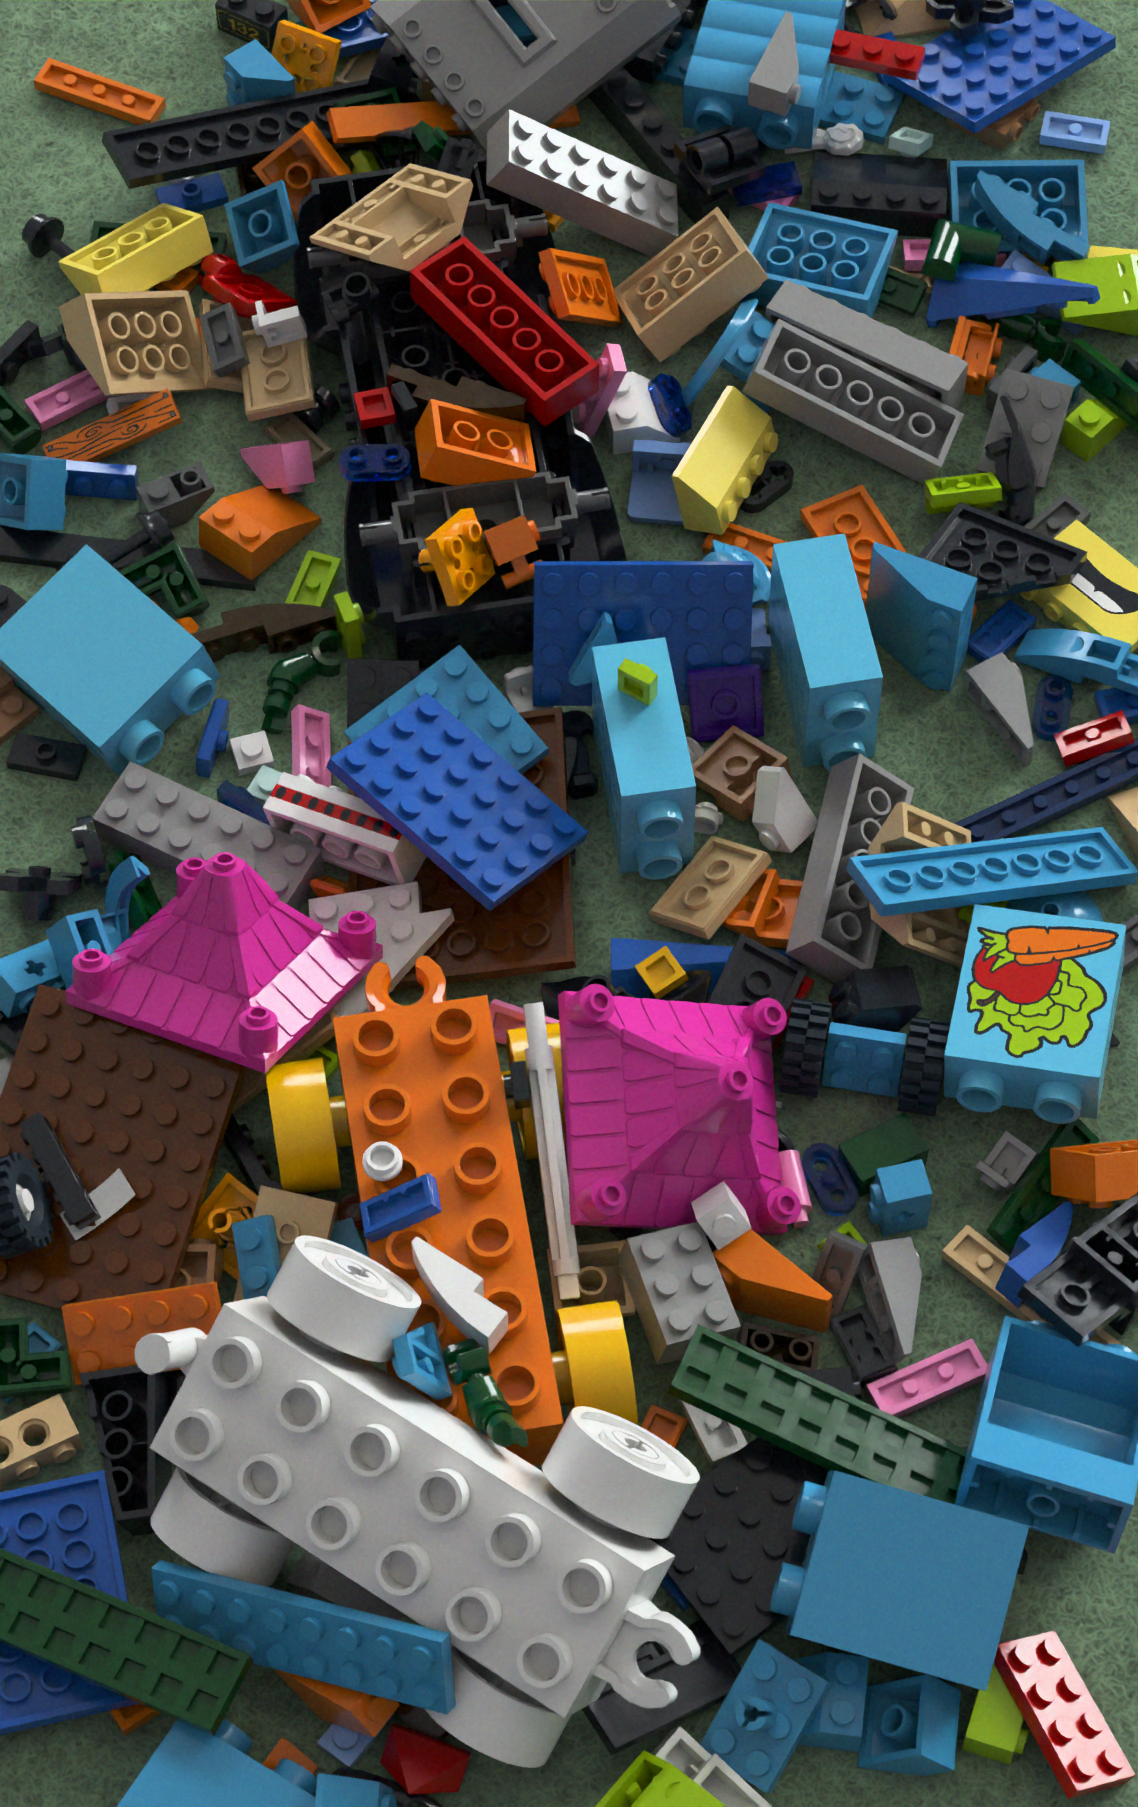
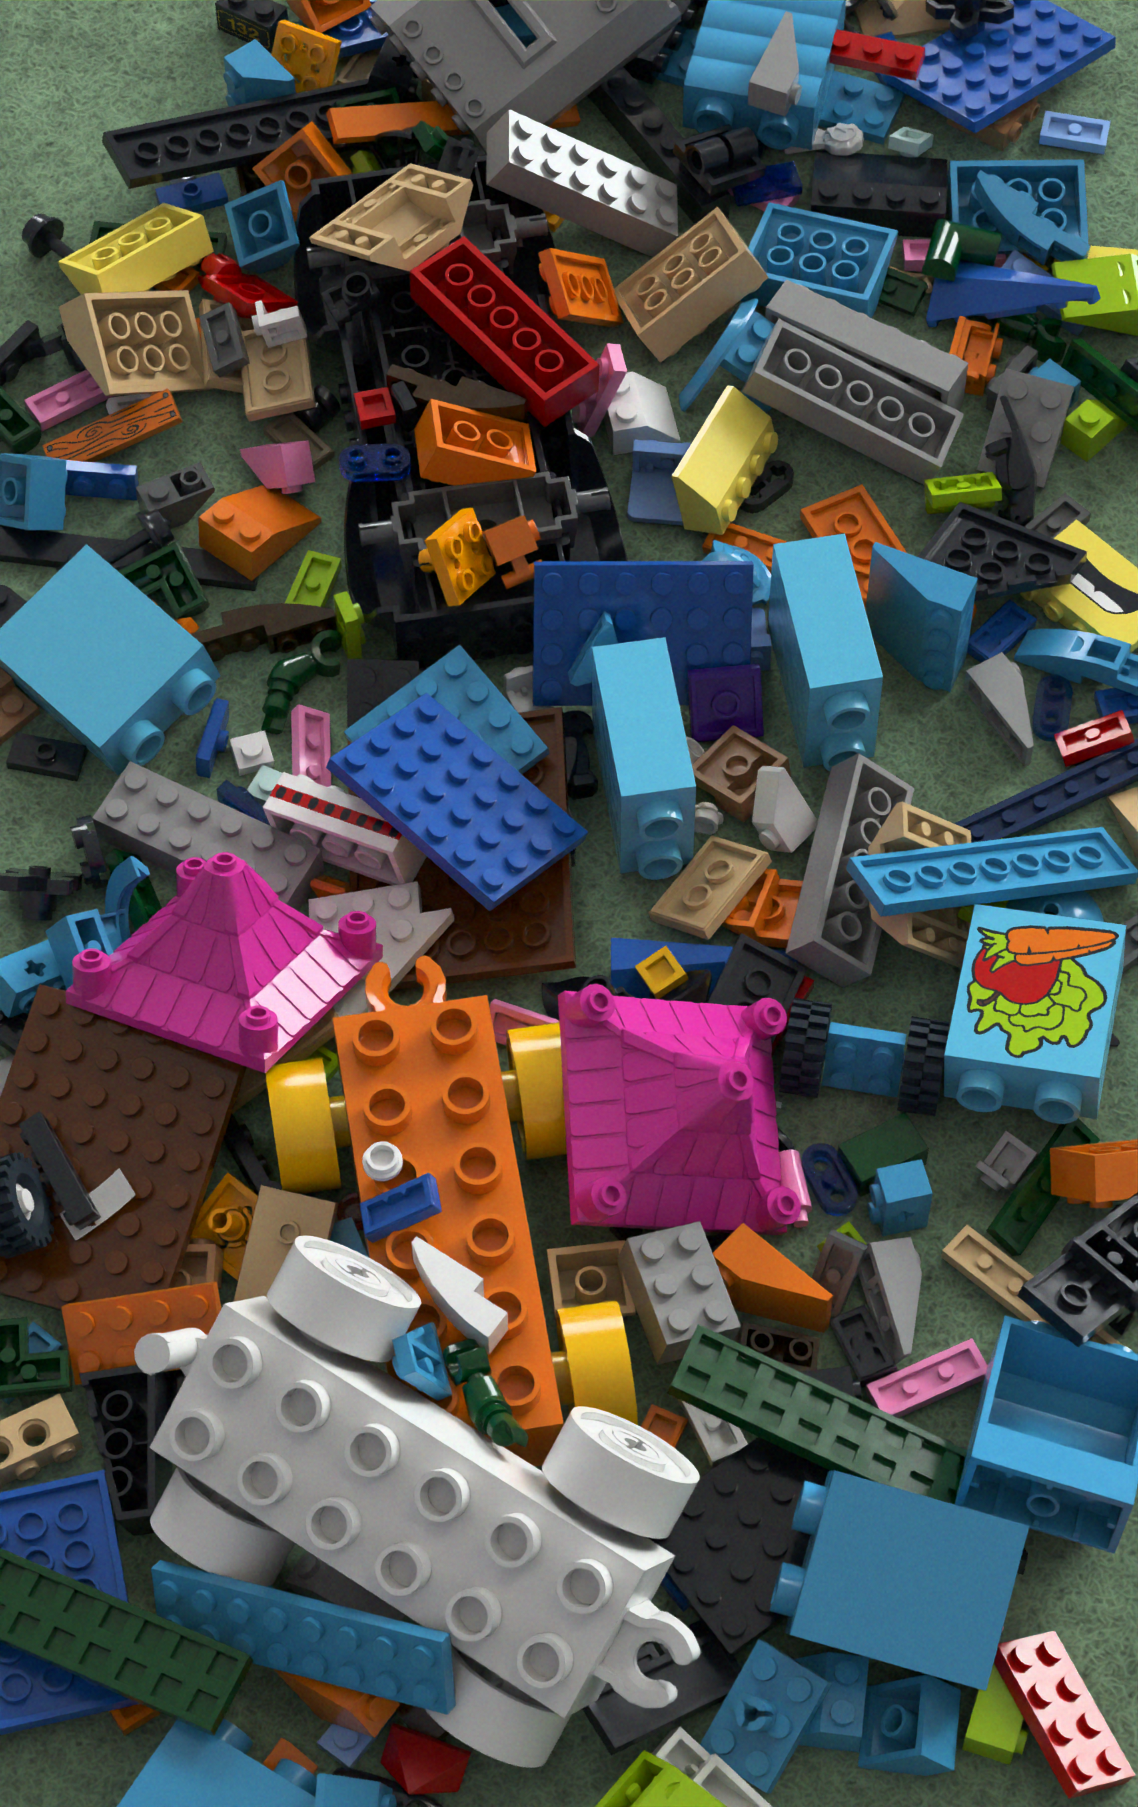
orange plate [33,58,166,125] -> none
dark azure plate [231,1215,282,1300] -> none
black plate [503,1061,531,1109] -> none
white piece [523,1002,581,1301] -> none
lime plate [617,658,658,706] -> none
clear blue plate [648,373,692,438] -> none
white brick [691,1181,752,1250] -> none
black slope [828,965,922,1032] -> none
blue slope [995,1200,1074,1308] -> none

